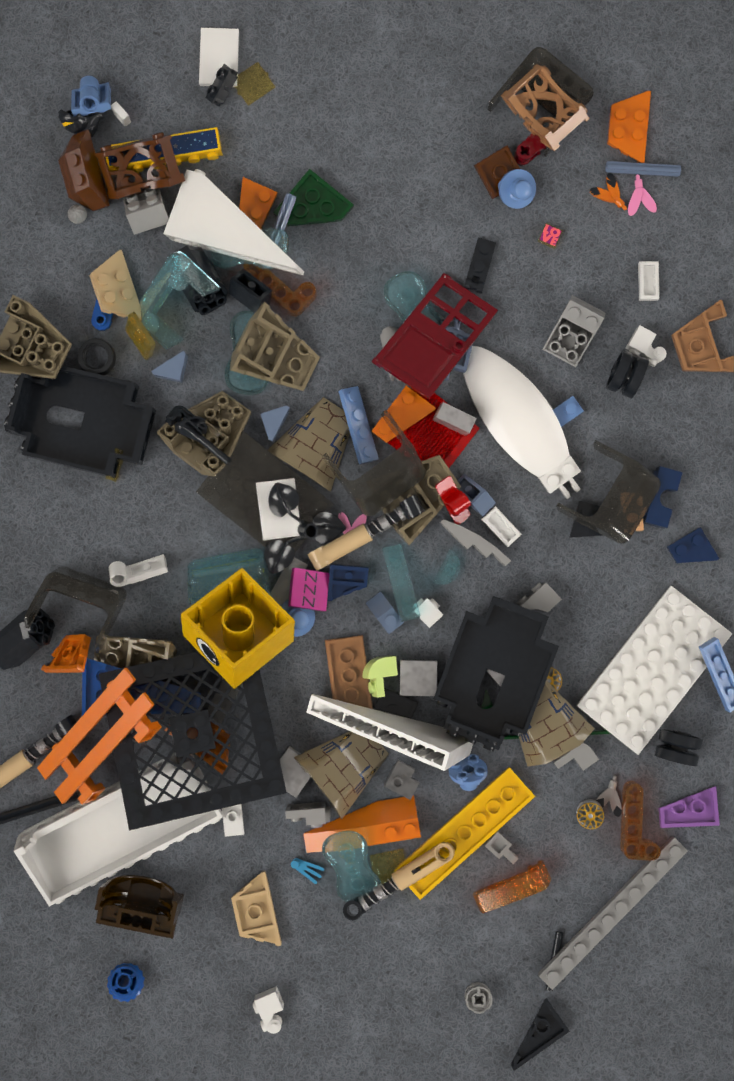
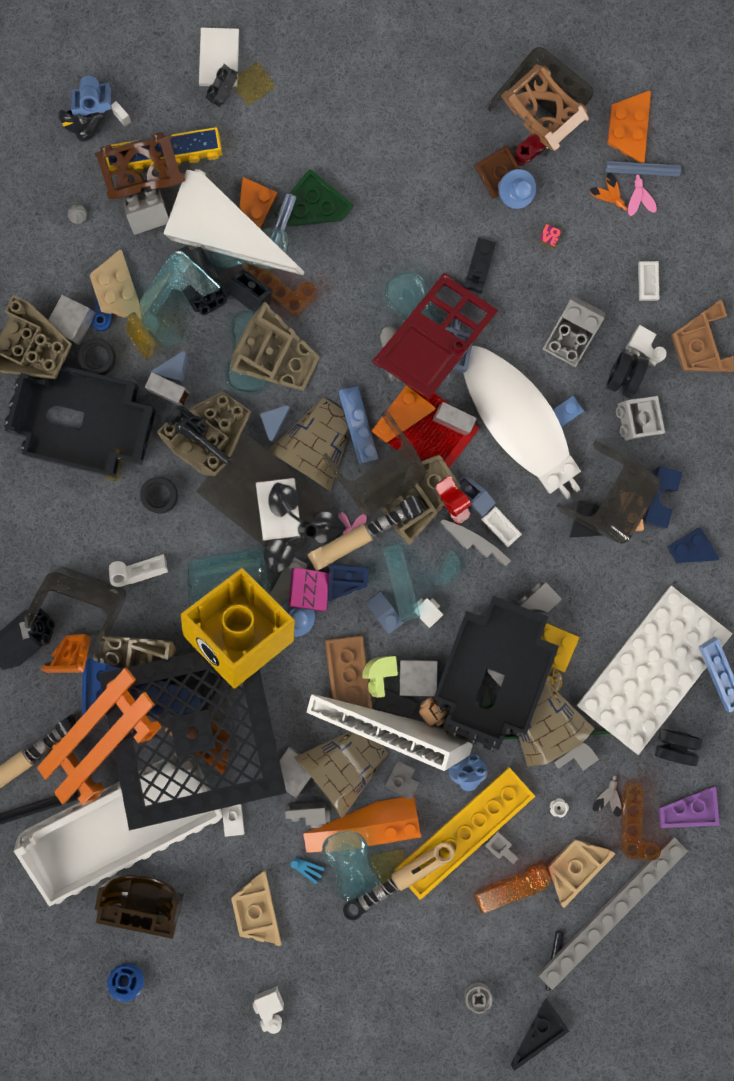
reddish brown wedge [58,130,110,211] -> none
wheel [576,799,604,829] -> none
none -> flat silver piece [48,295,96,345]
none -> black tyre [140,477,178,514]
none -> flat silver piece [145,373,190,406]
none -> light nougat head [419,697,448,727]
none -> yellow plate [541,623,580,673]
none -> tan wing [547,839,615,908]
none -> white plate [550,798,569,818]
none -> light grey plate [616,396,665,441]

